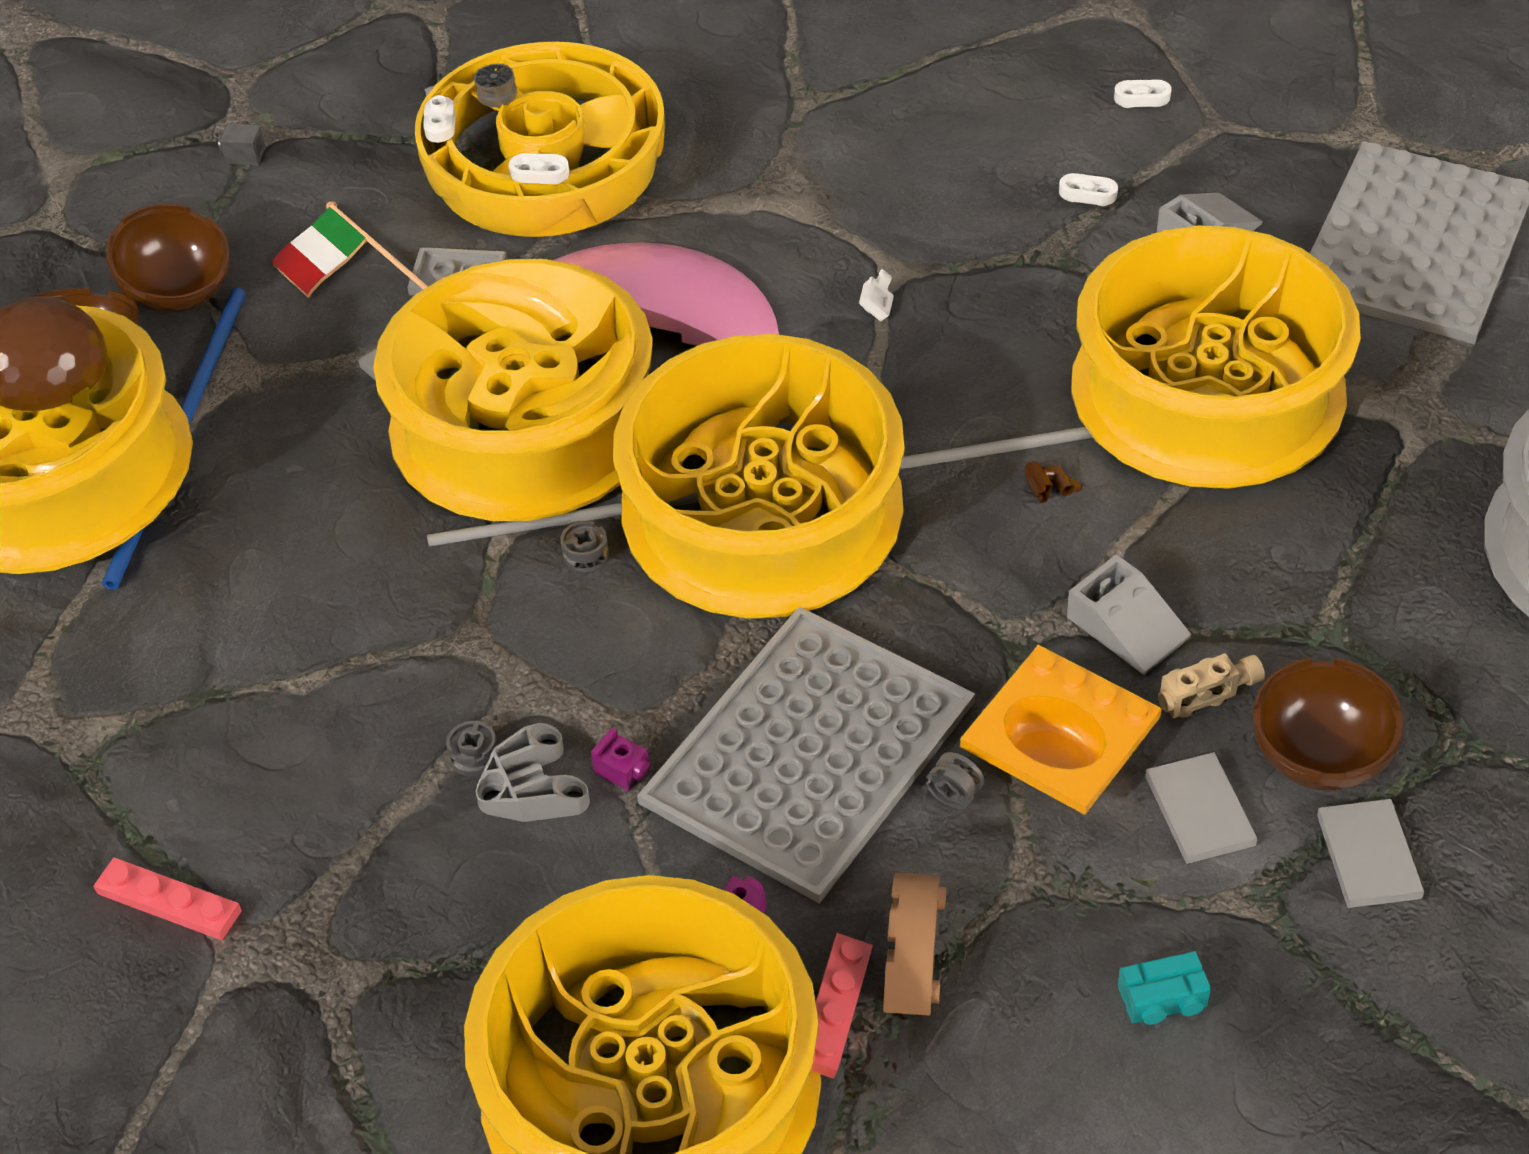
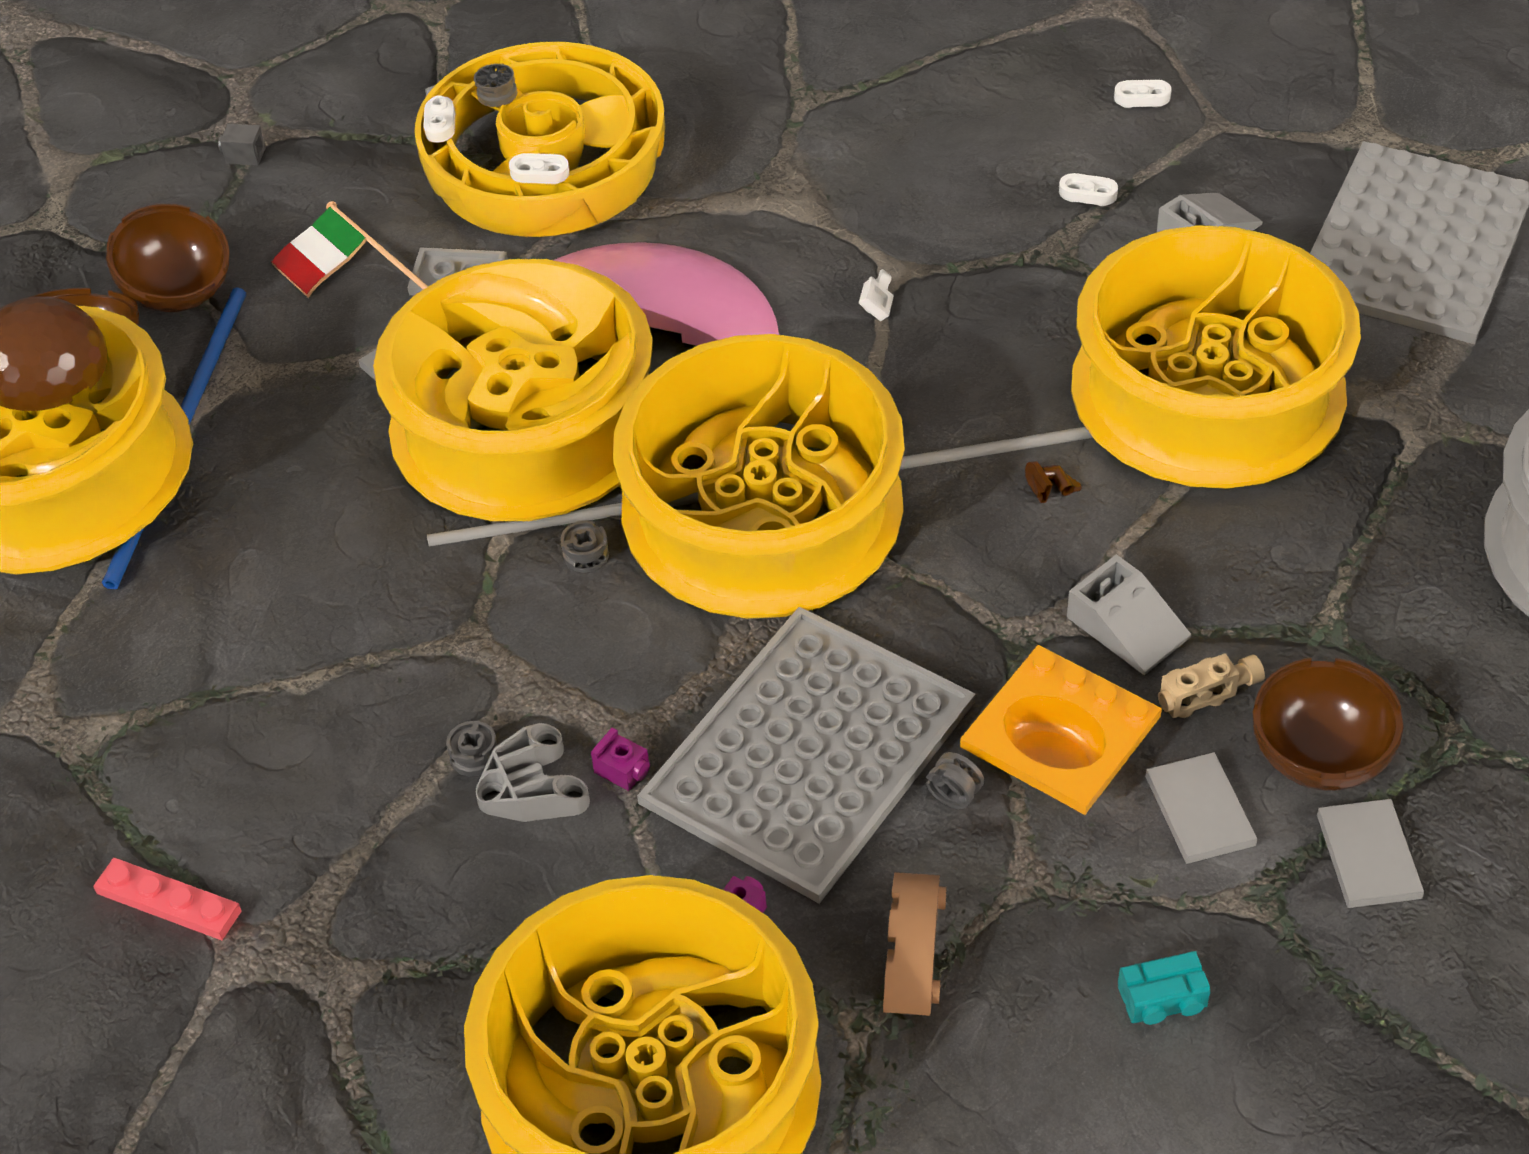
coral plate [811,933,873,1079] -> none

